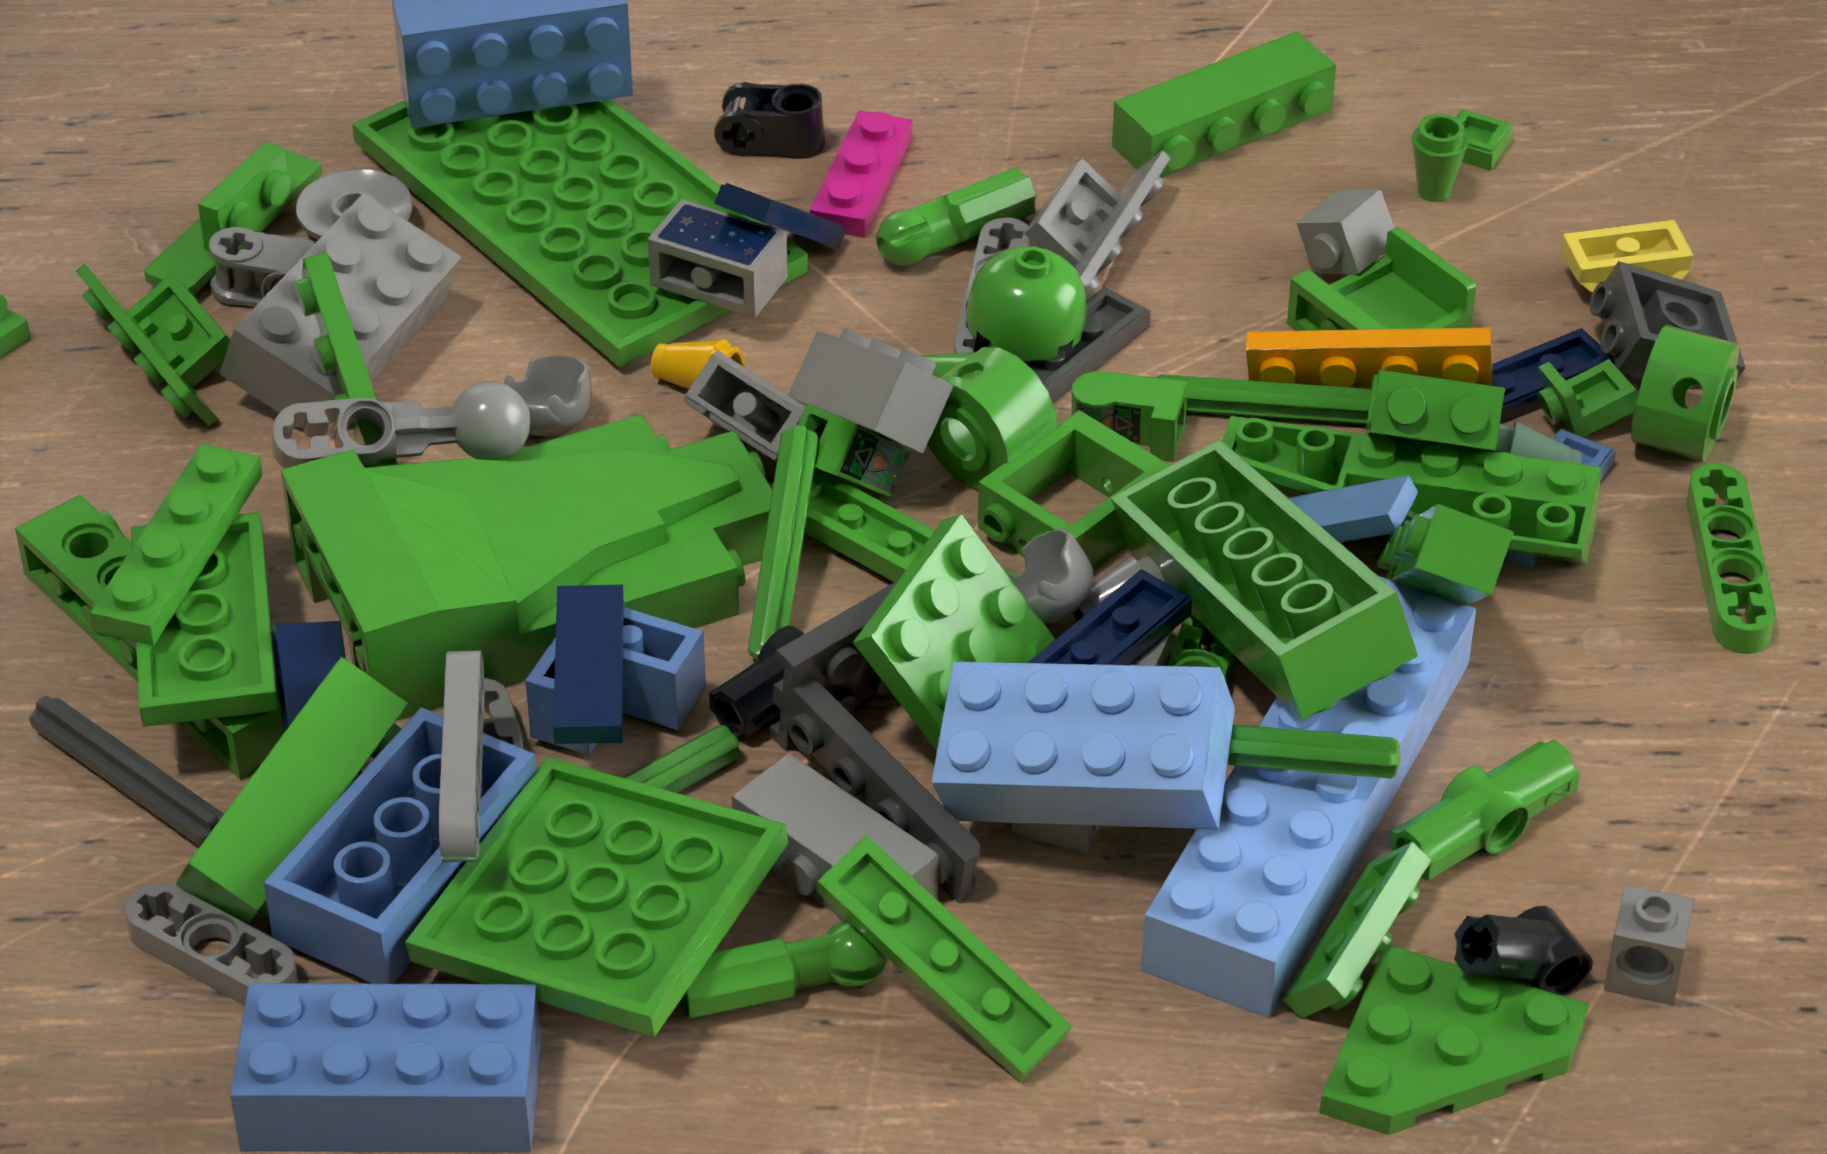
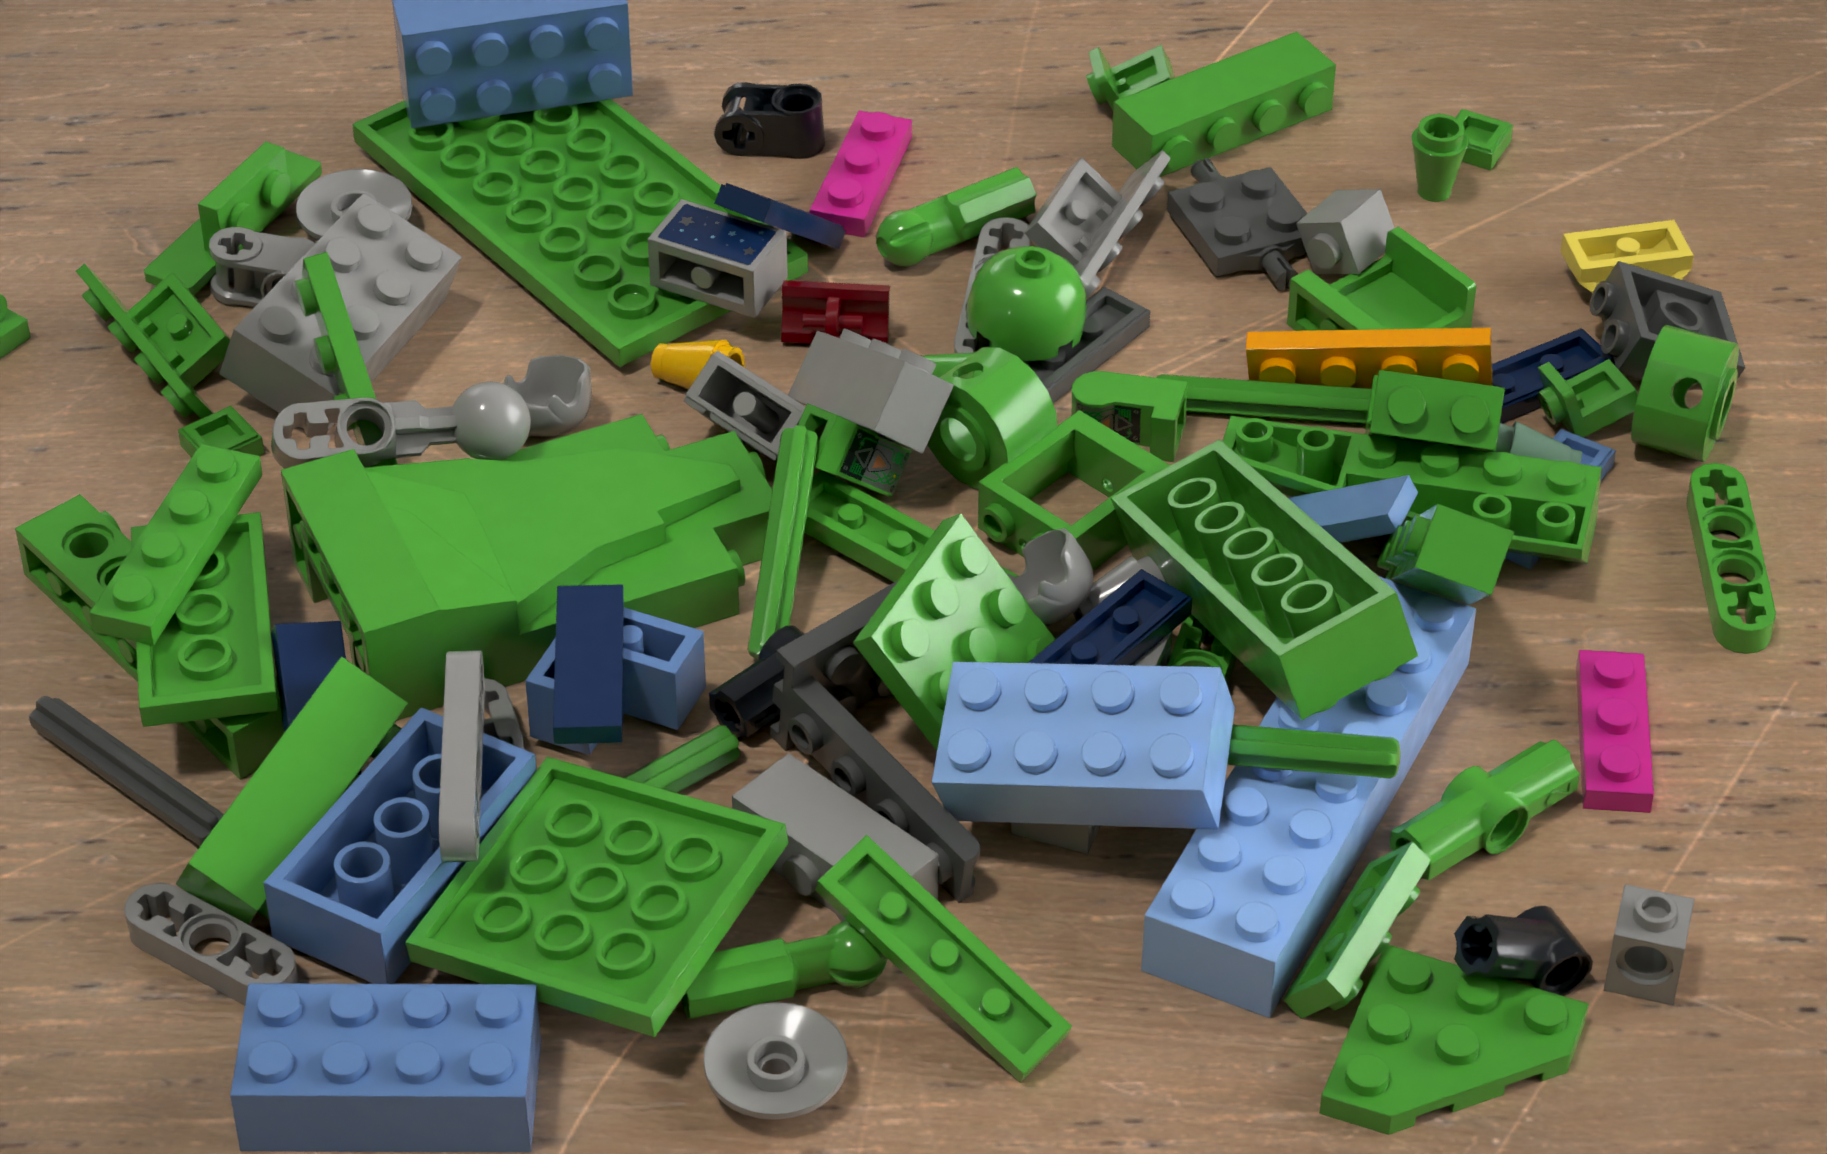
none -> bright green tile [178,406,265,457]
none -> light grey dish [703,1002,848,1119]
none -> dark red hips [781,280,890,344]
none -> bright green bracket [1086,45,1175,110]
none -> dark grey plate [1167,158,1308,291]
none -> dark pink plate [1576,650,1654,813]

